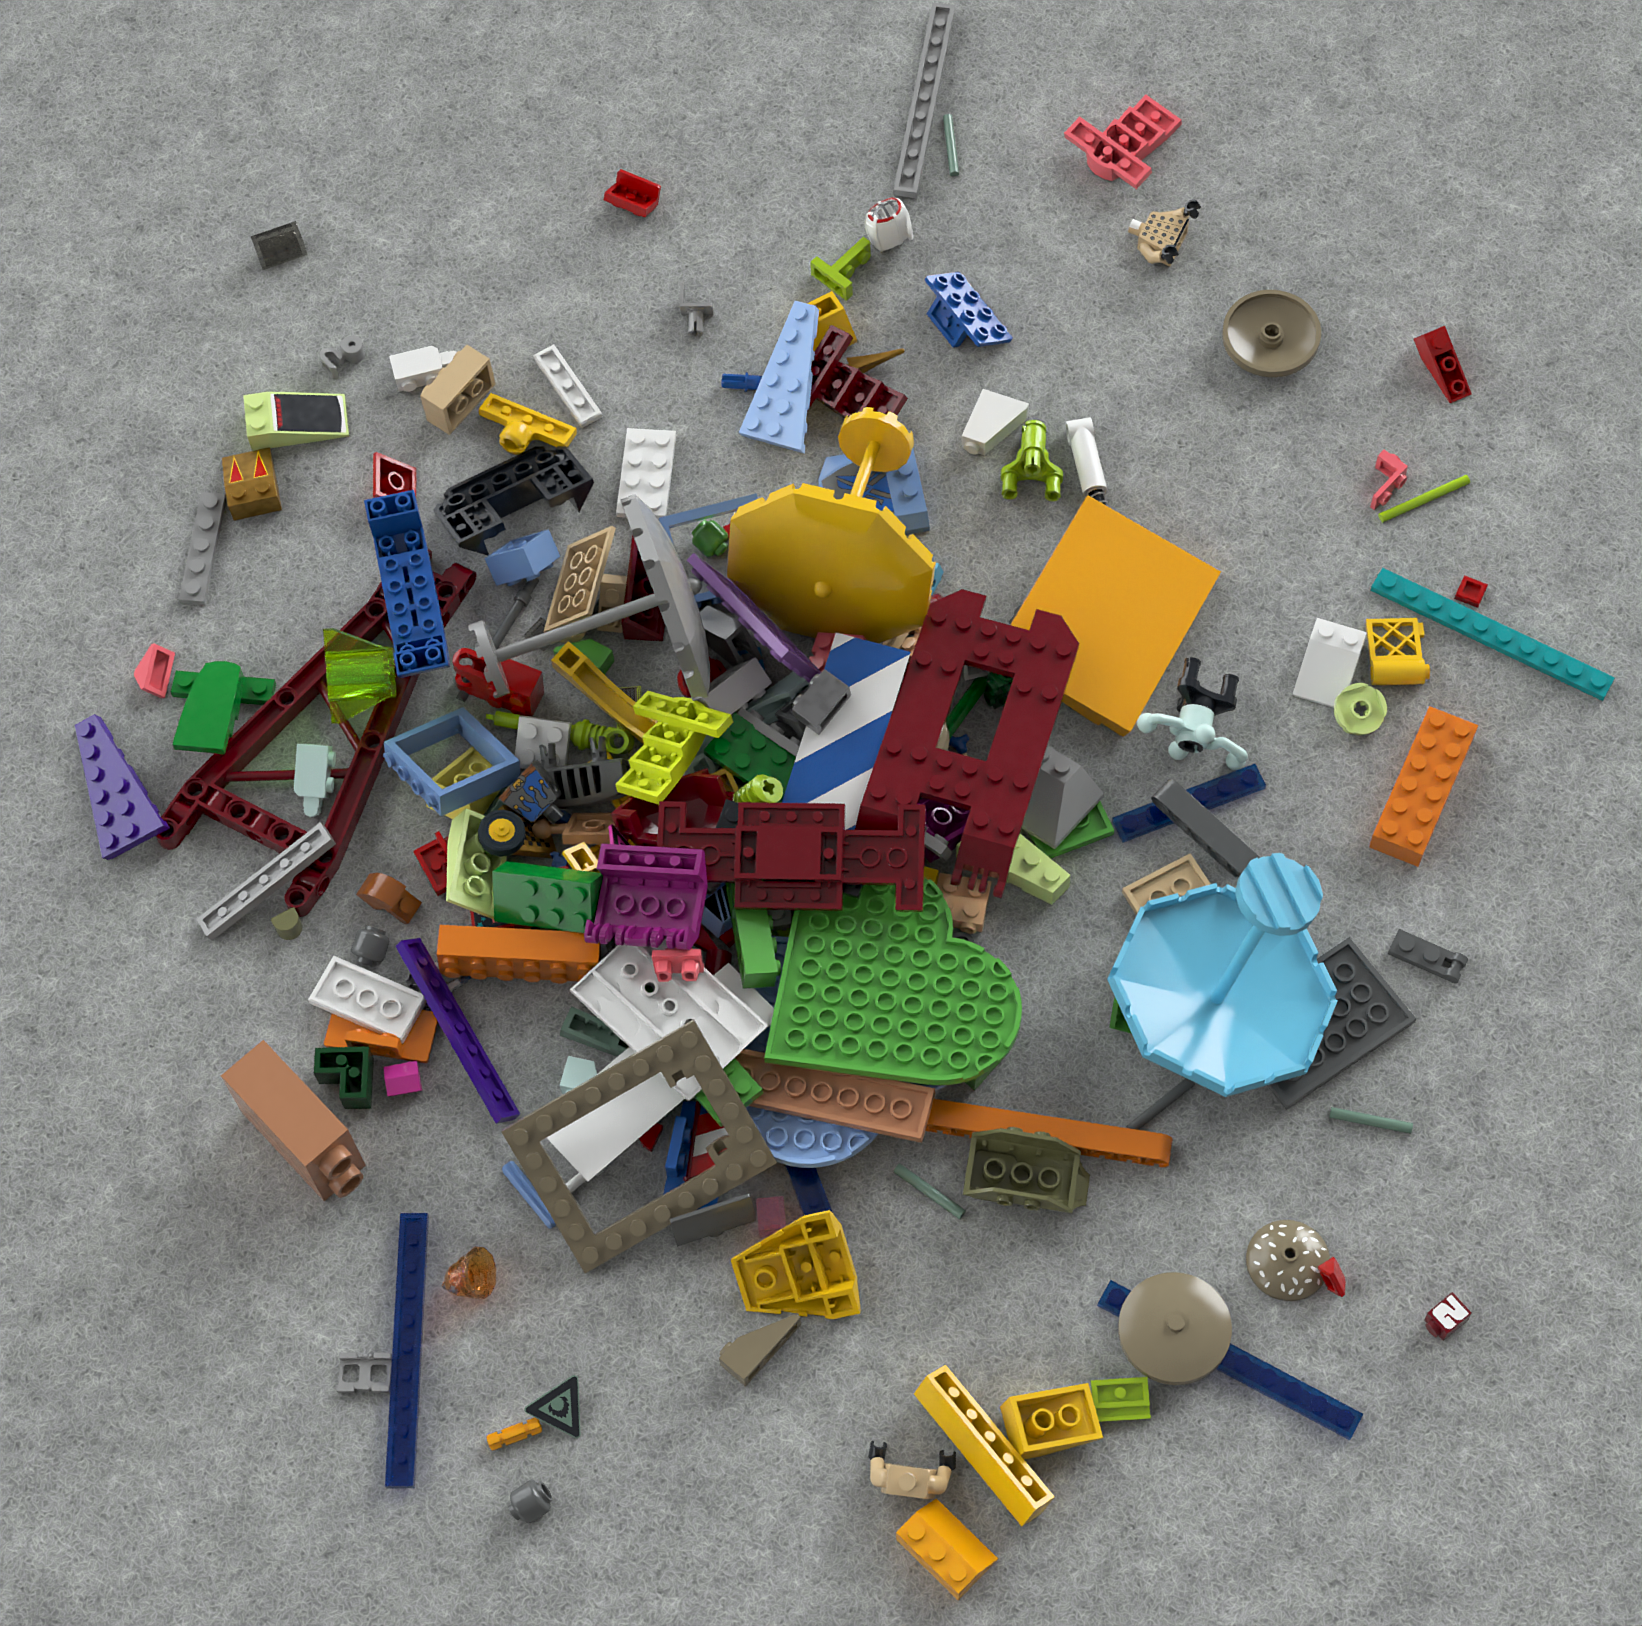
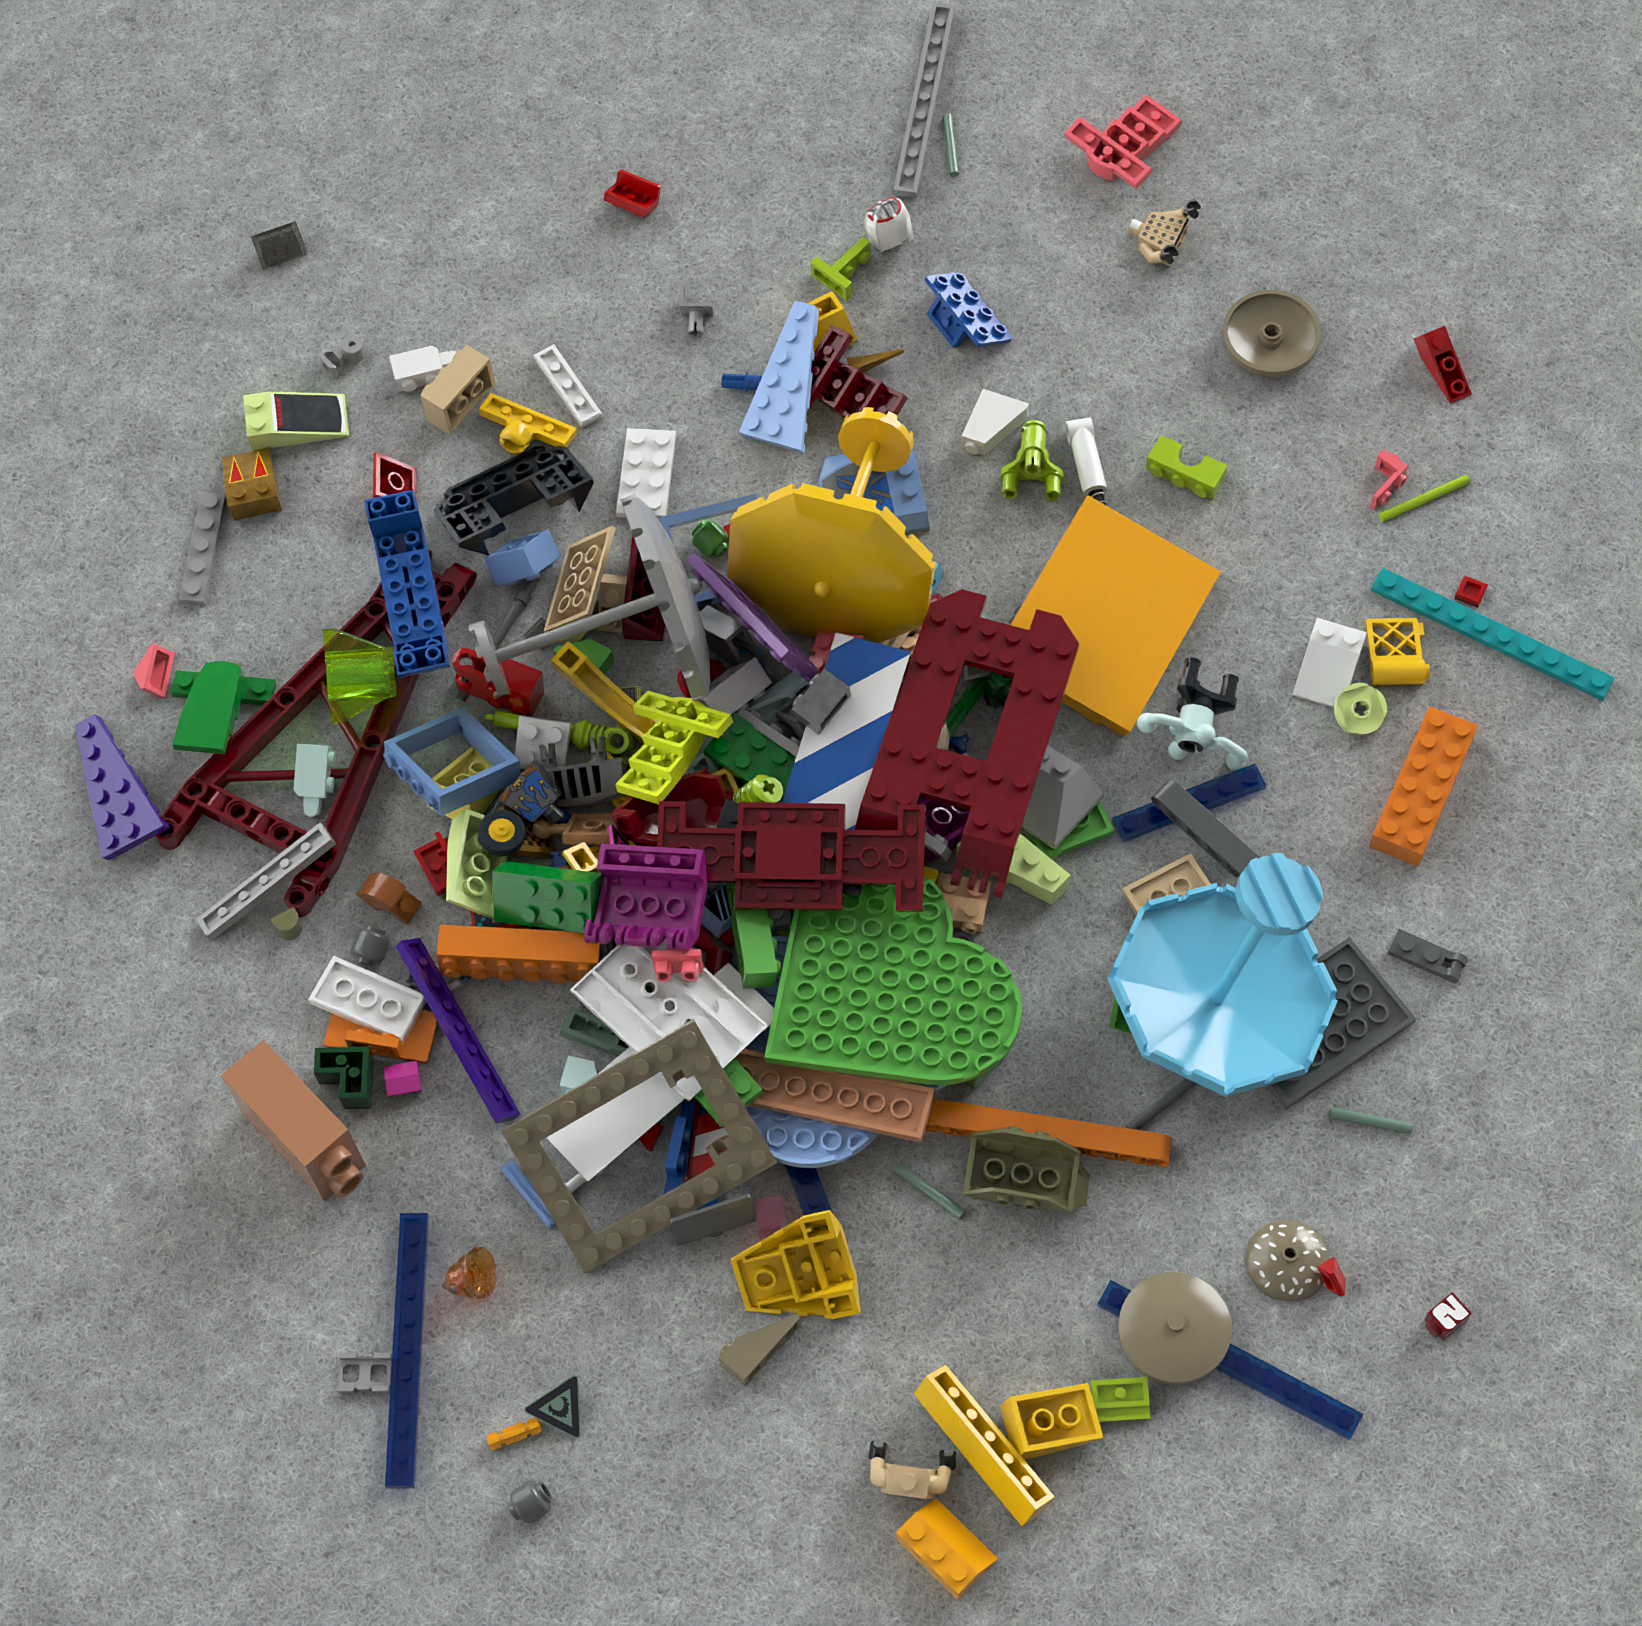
none -> lime arch [1146,435,1228,500]

